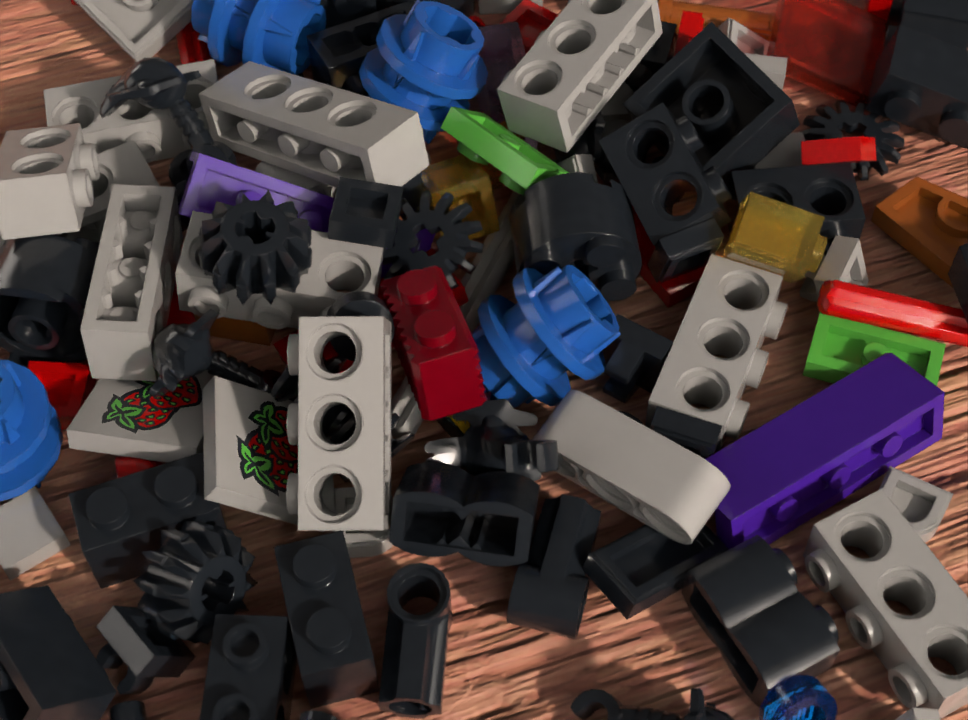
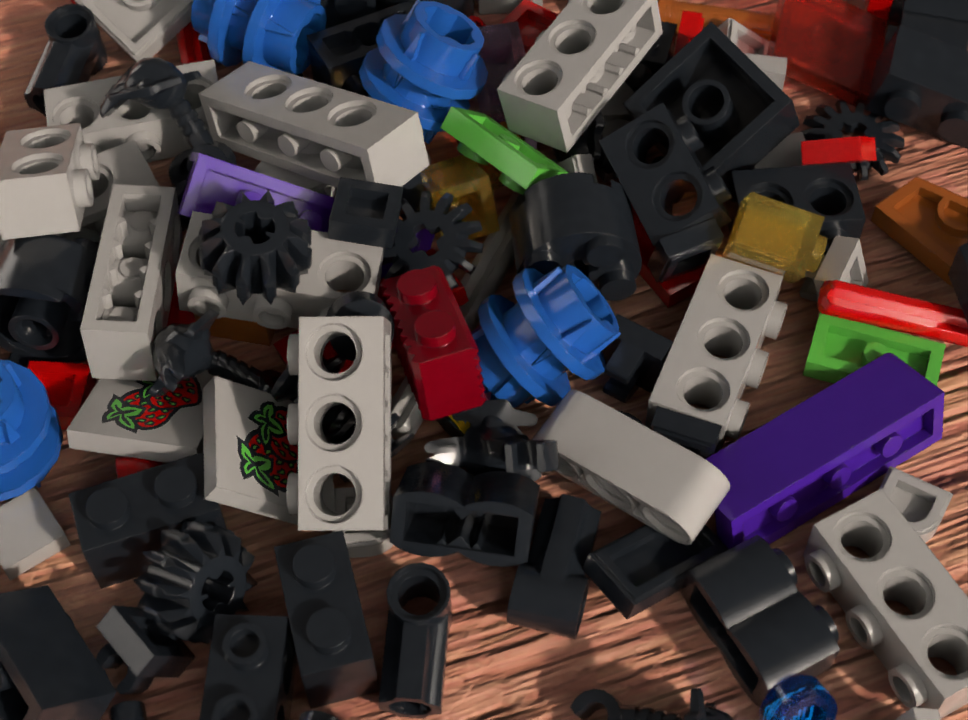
none -> black piece [24,4,108,117]

